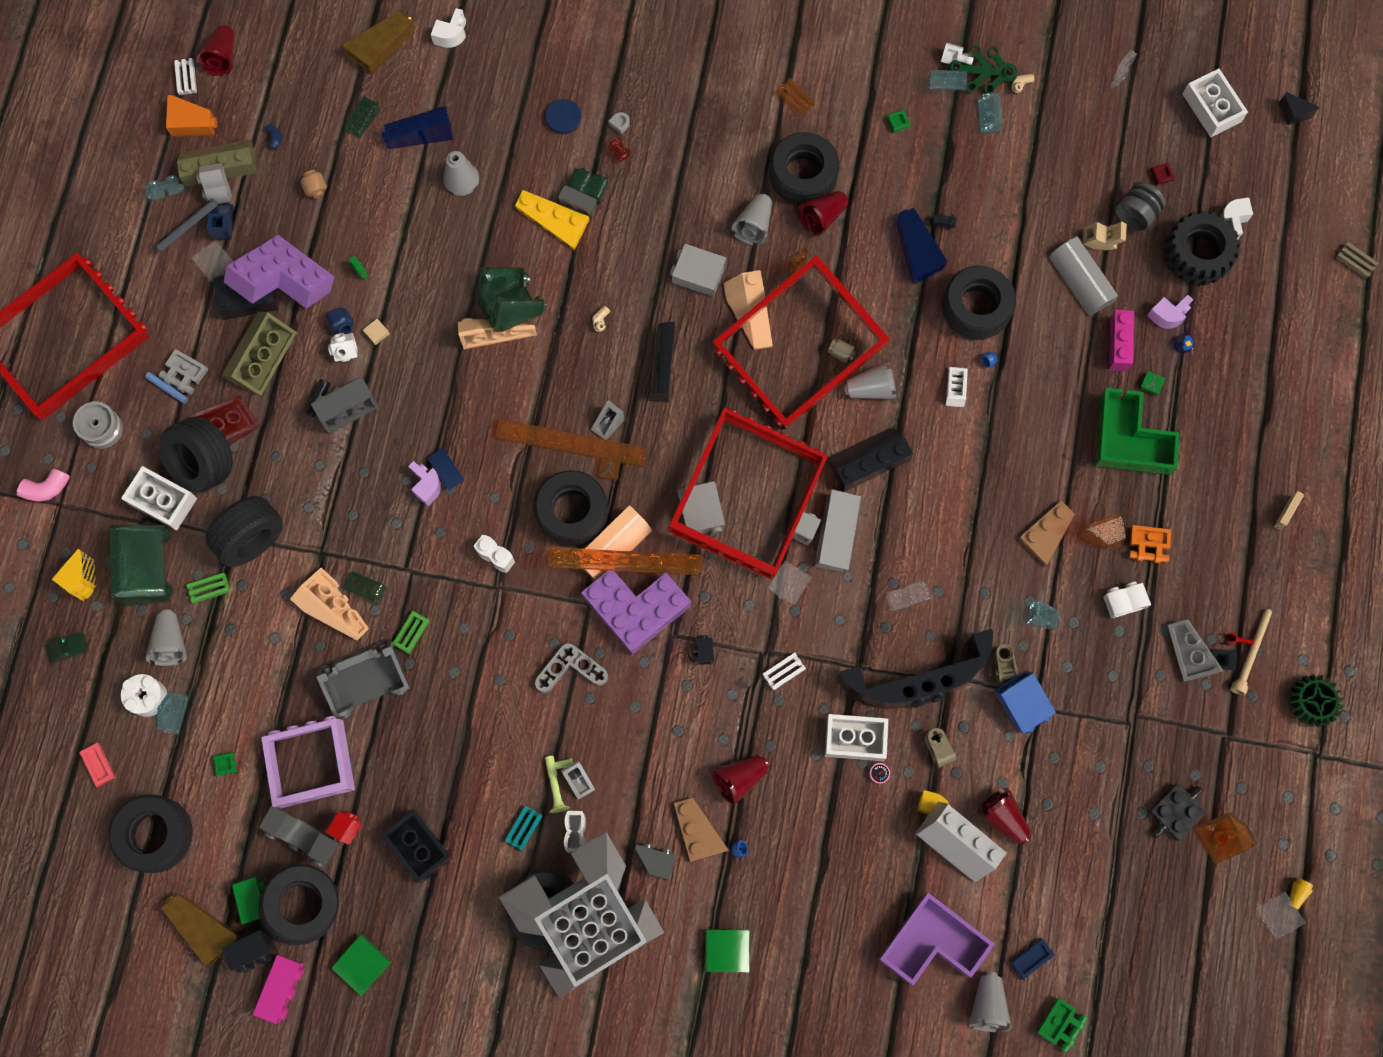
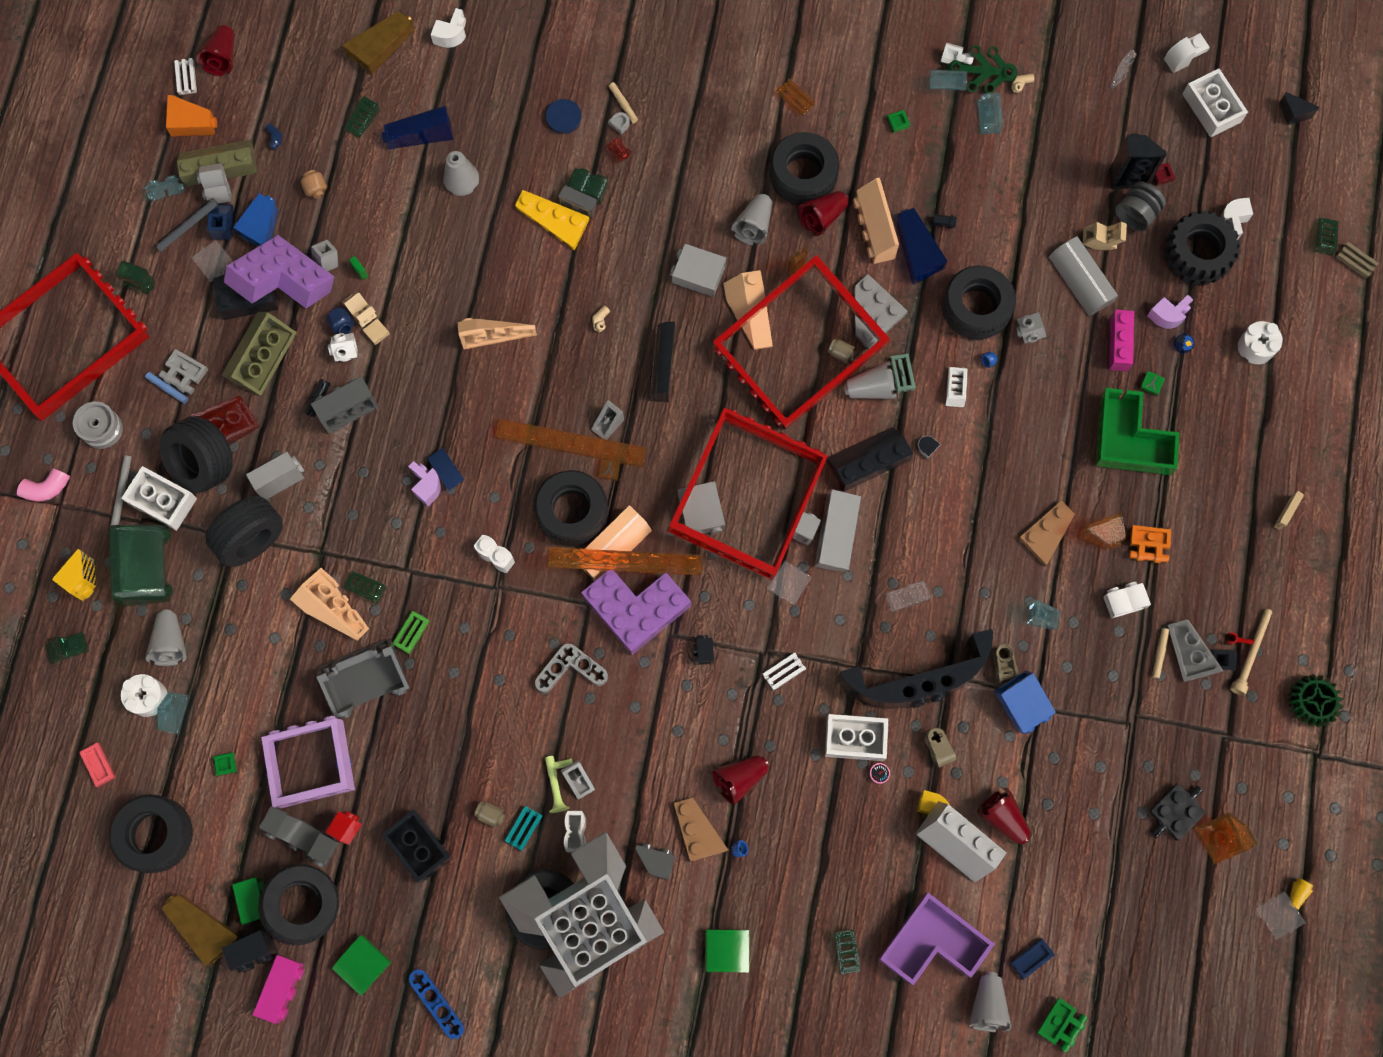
bright green tile [187,573,231,604] -> none
clear green windscreen [477,267,546,332] -> none
none -> light grey bar [110,455,132,530]
none -> clear green brick [116,261,155,294]
none -> blue slope [233,193,278,247]
none -> light grey brick [246,452,304,499]
none -> light grey brick [311,240,338,271]
none -> tan brick [341,291,377,327]
none -> blue beam [409,970,465,1039]
none -> dark tan brick [474,801,506,828]
none -> tan piece [609,82,638,123]
none -> clear green slope [833,930,861,974]
none -> light nougat slope [853,178,899,264]
none -> light grey plate [854,274,908,350]
none -> sand green tile [889,353,916,393]
none -> black tile [917,436,941,459]
none -> light grey brick [1016,312,1046,344]
none -> black slope [1109,133,1167,189]
none -> tan piece [1152,628,1169,679]
none -> white brick [1164,33,1210,73]
none -> white brick [1238,321,1282,364]
none -> clear green slope [1314,217,1339,255]

